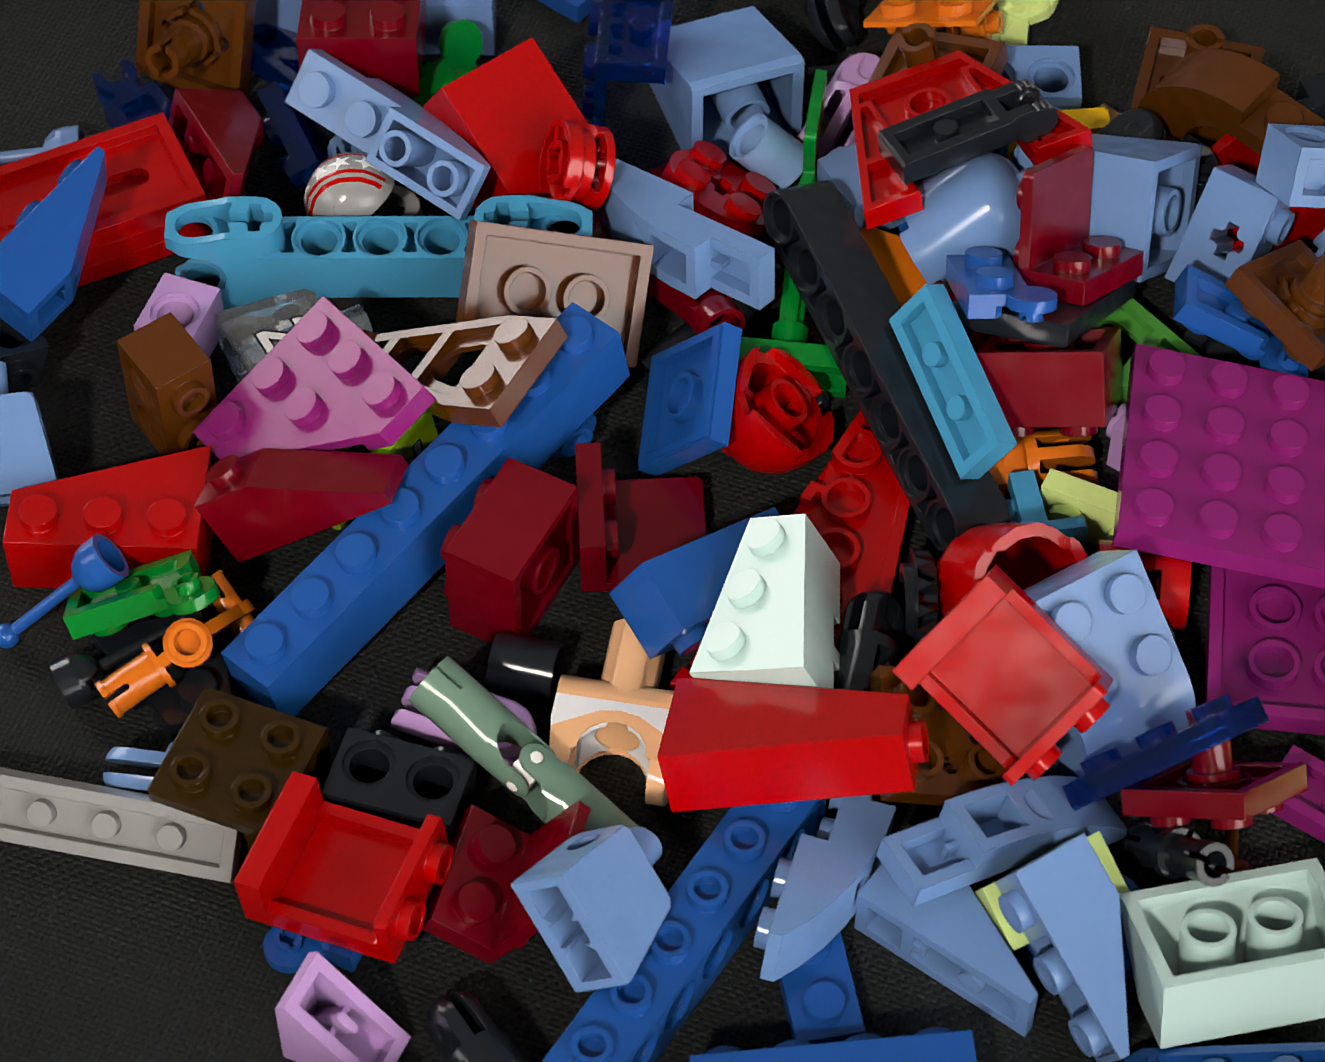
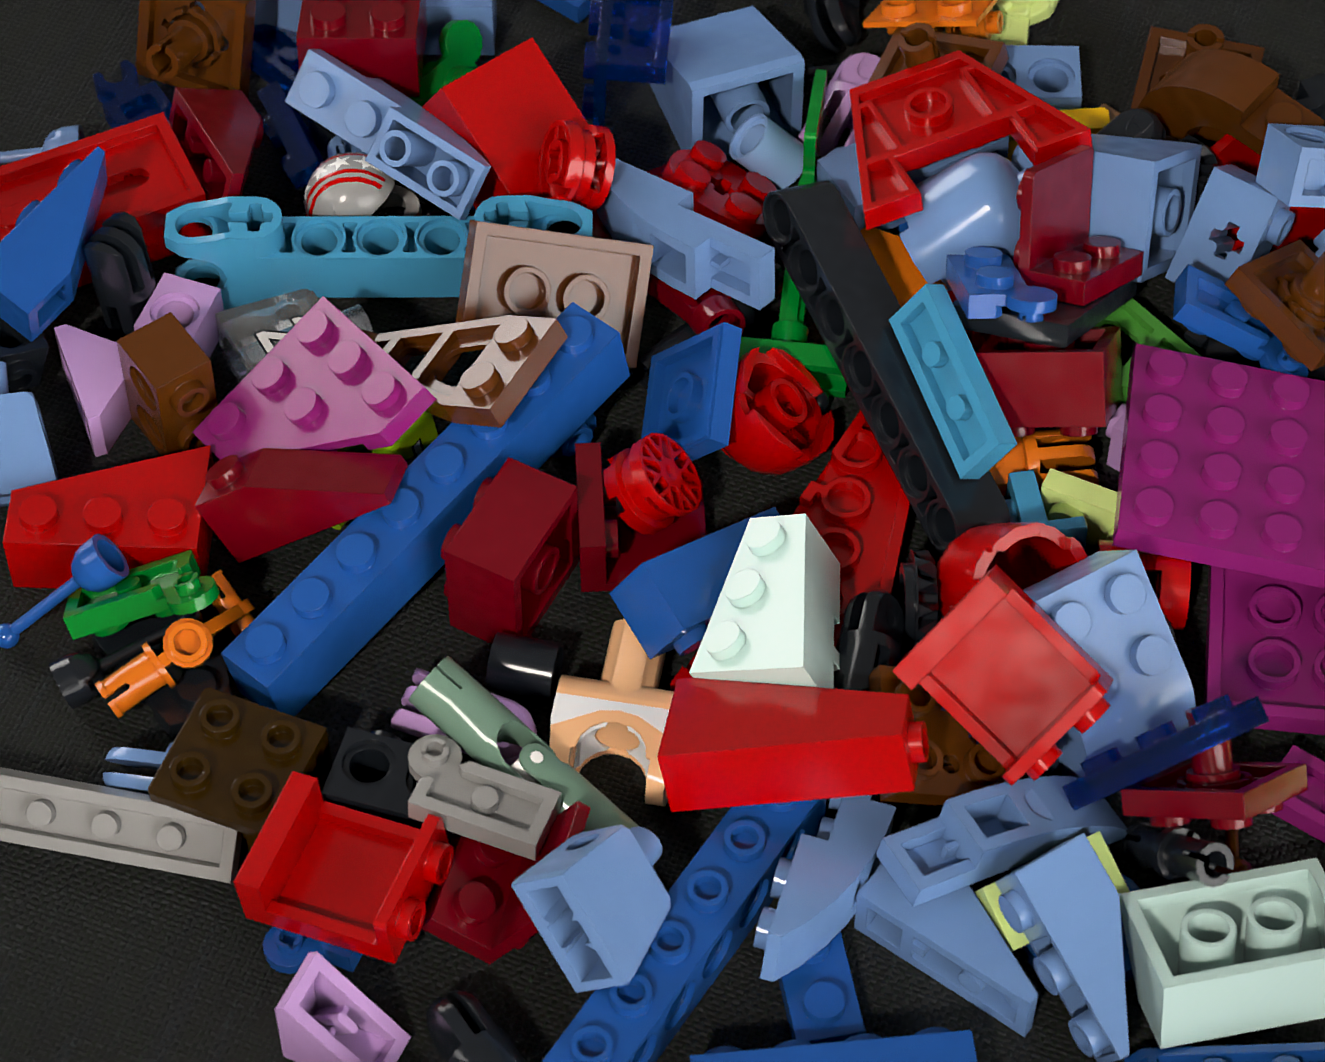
black hinge [877,79,1059,185] -> none
none -> lavender slope [54,324,131,457]
none -> black arm [82,212,156,338]
none -> light grey hinge [408,734,561,861]
none -> red wheel [603,432,702,535]

